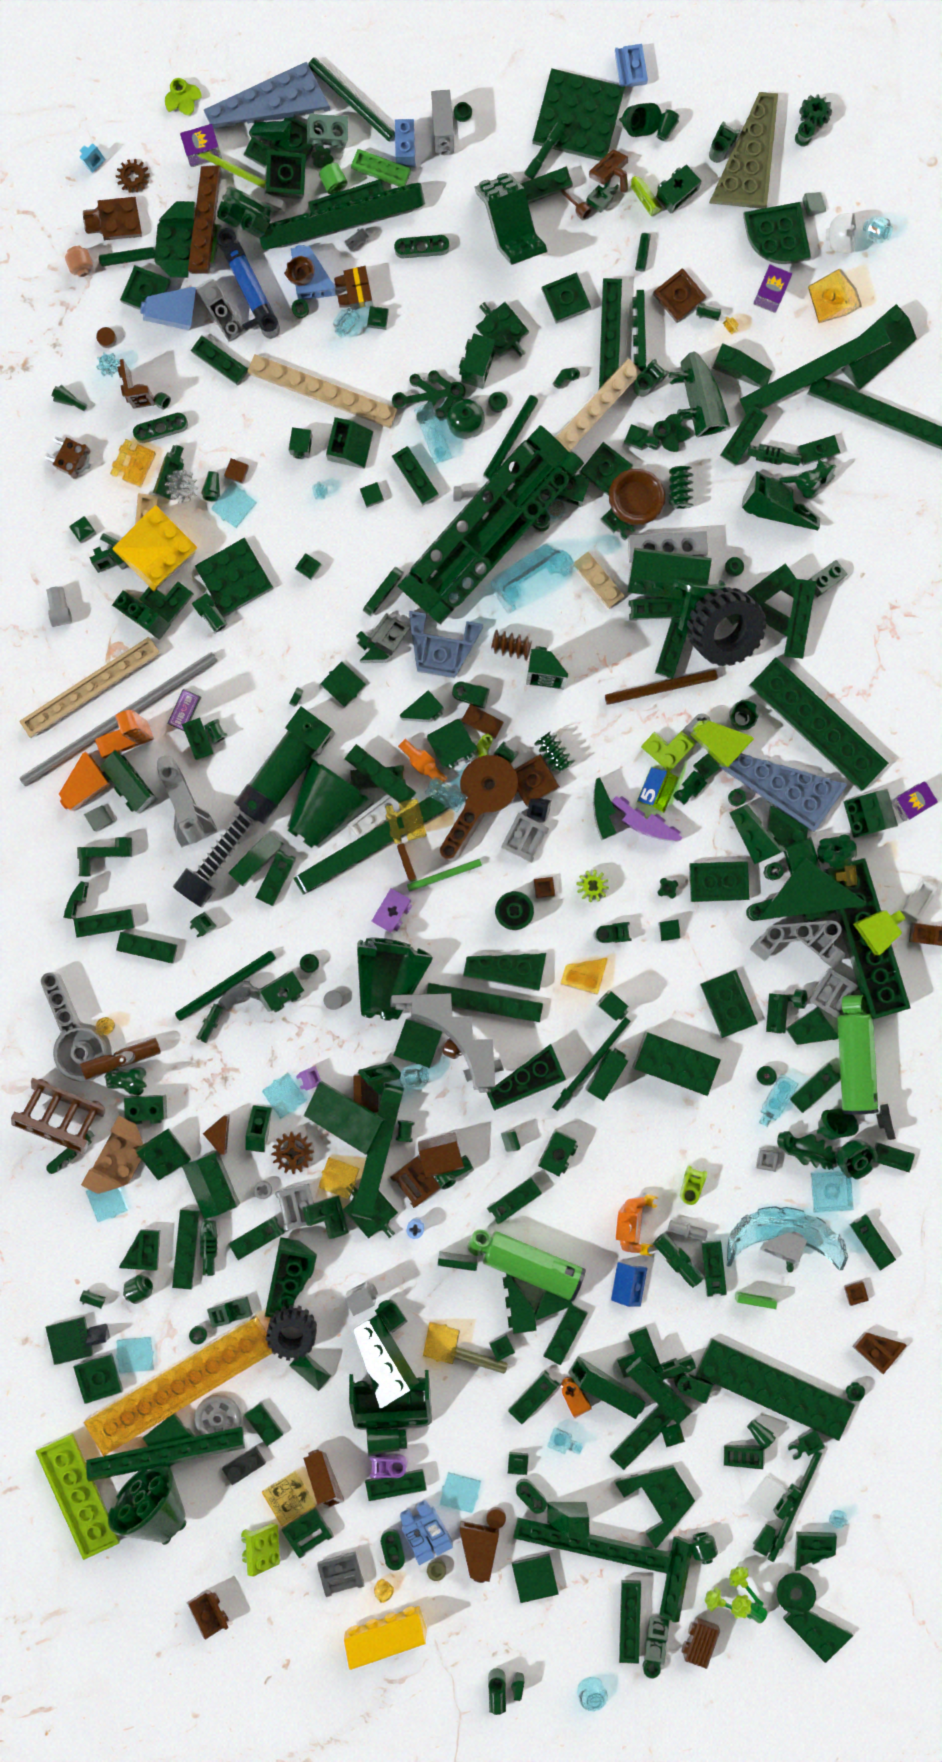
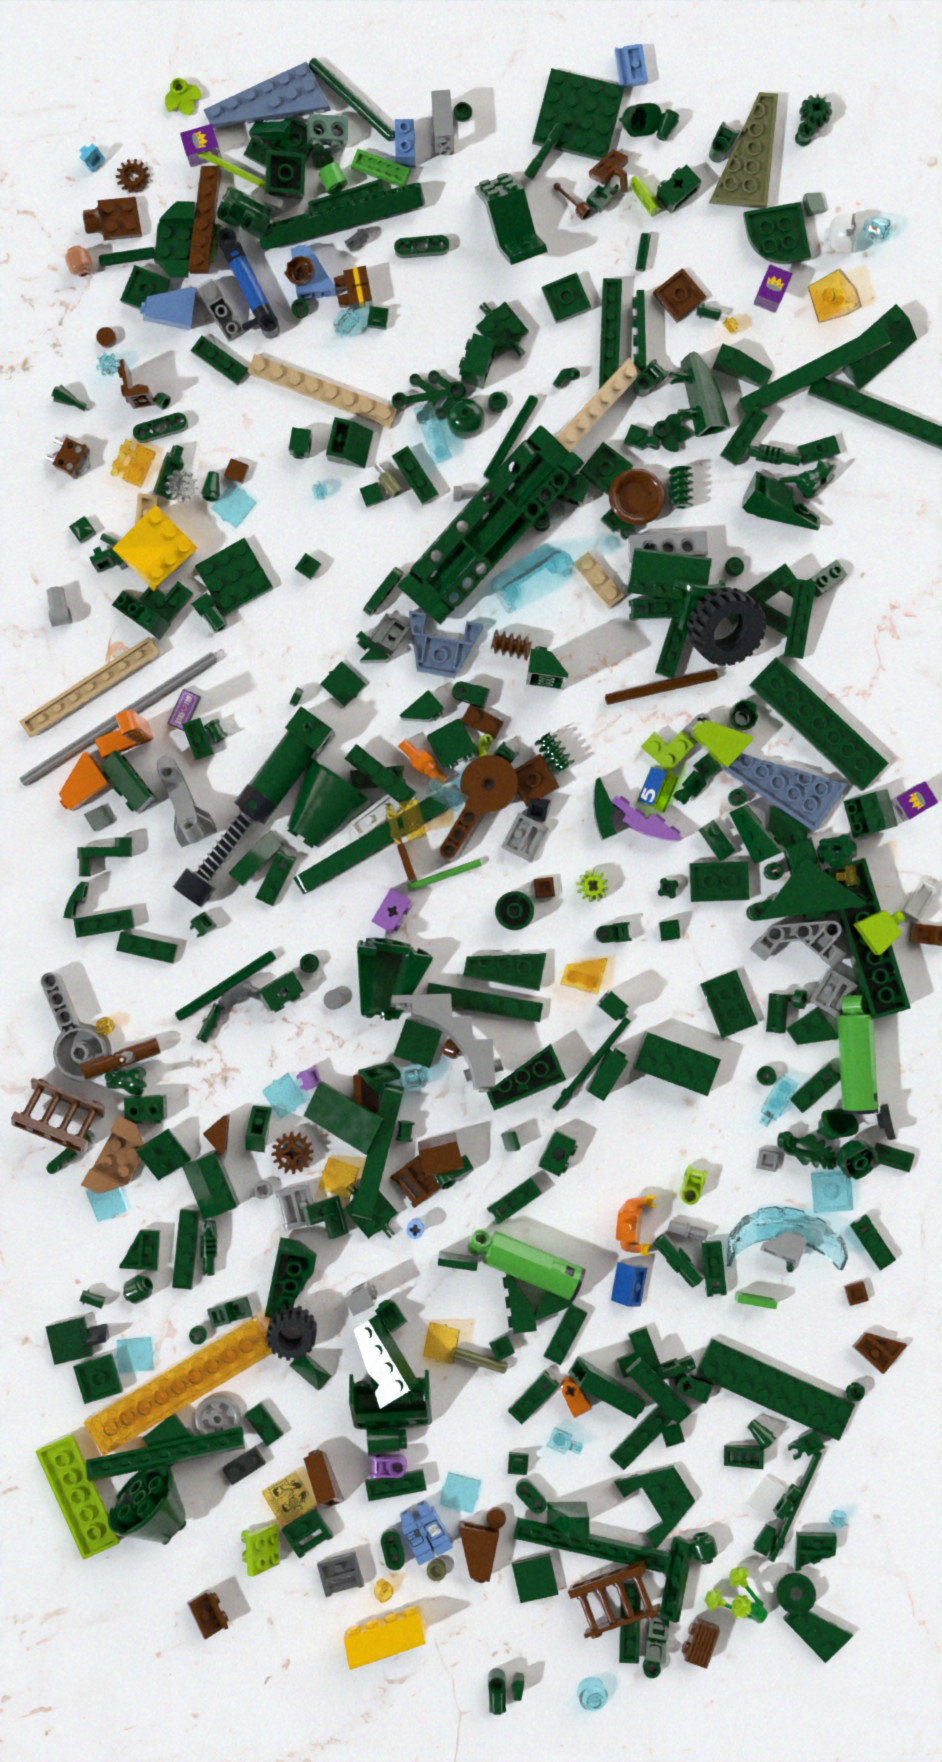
dark green plate [228,1216,285,1261] -> none
dark green plate [520,166,573,204] -> none
none -> olive piece [373,463,403,498]
none -> reddish brown fence [568,1561,661,1639]
none -> dark green plate [698,819,736,862]

